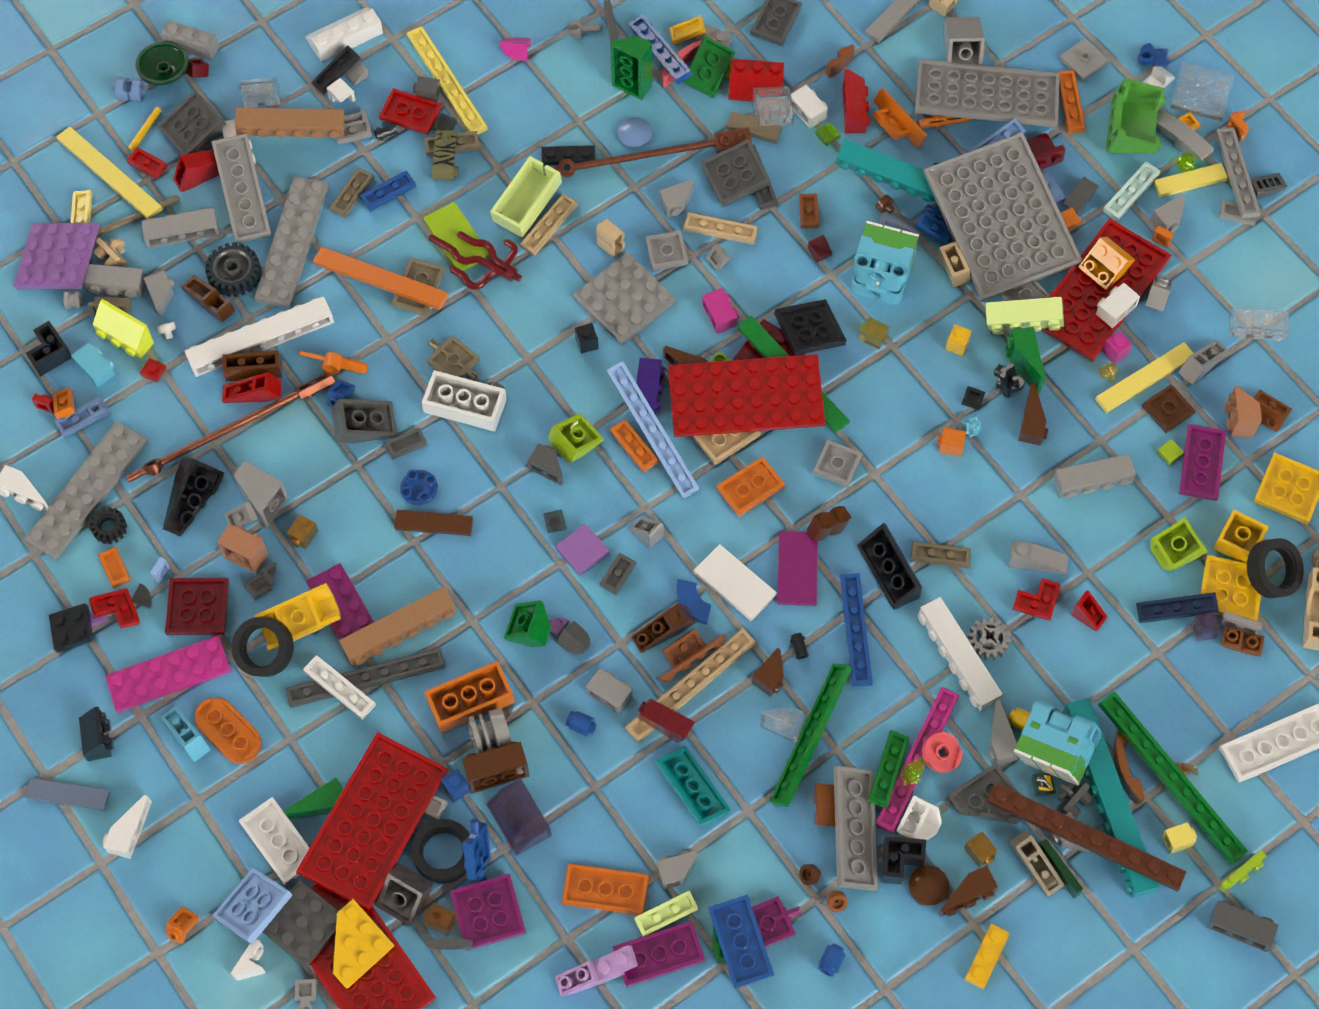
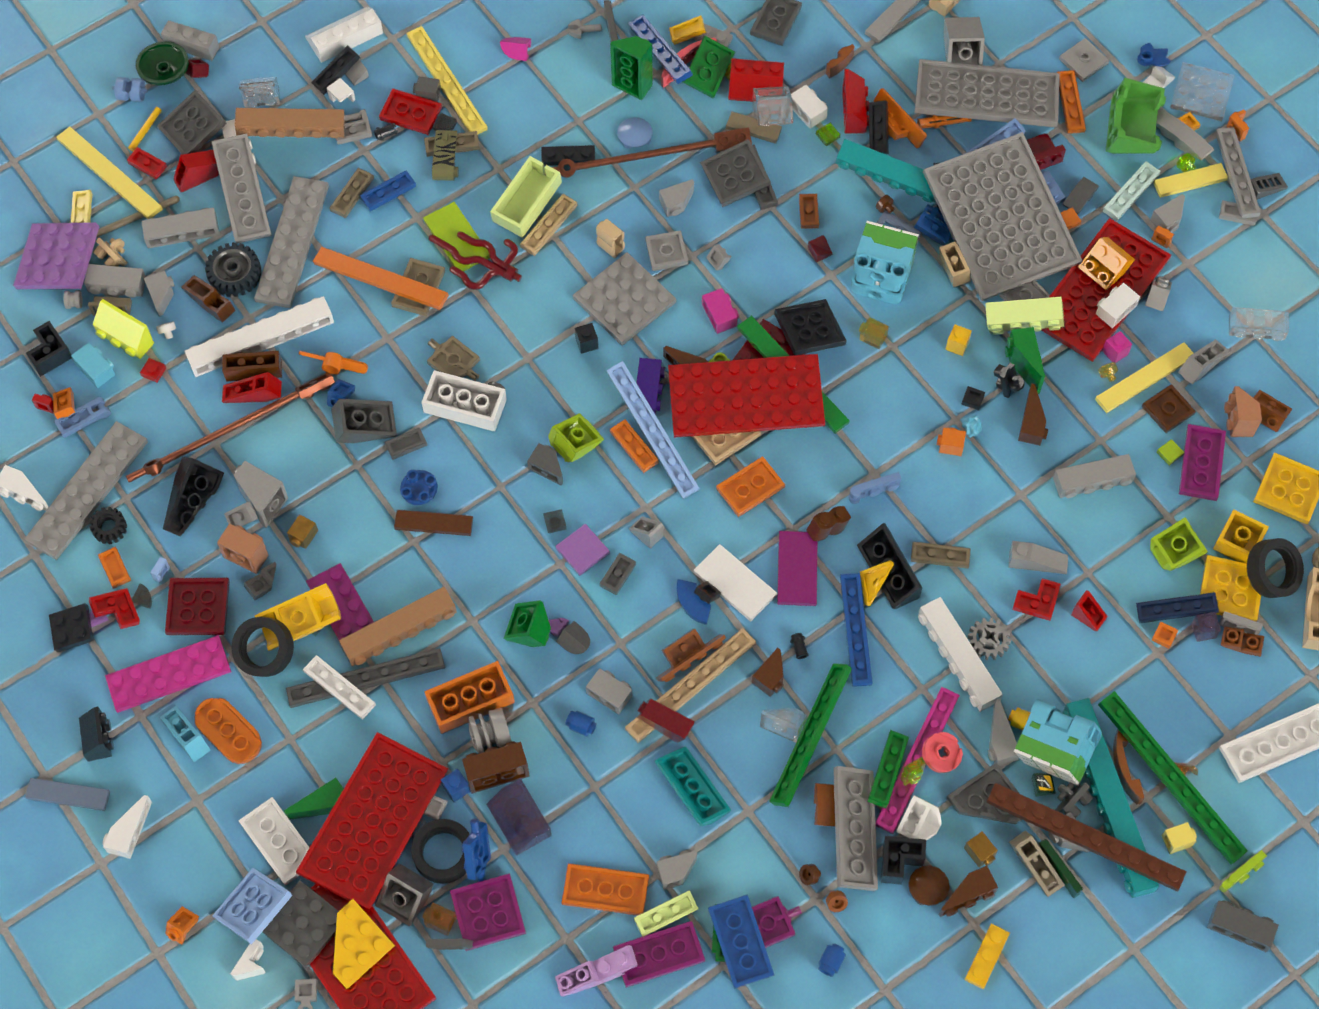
reddish brown slope [631,603,696,653] -> none
tan tile [684,212,758,245] -> none
light grey plate [813,440,863,488] -> none
none -> black plate [694,581,722,604]
none -> medium blue plate [849,472,901,504]
none -> yellow tile [860,560,894,606]
none -> black tile [869,100,889,154]
none -> orange plate [1152,621,1178,649]

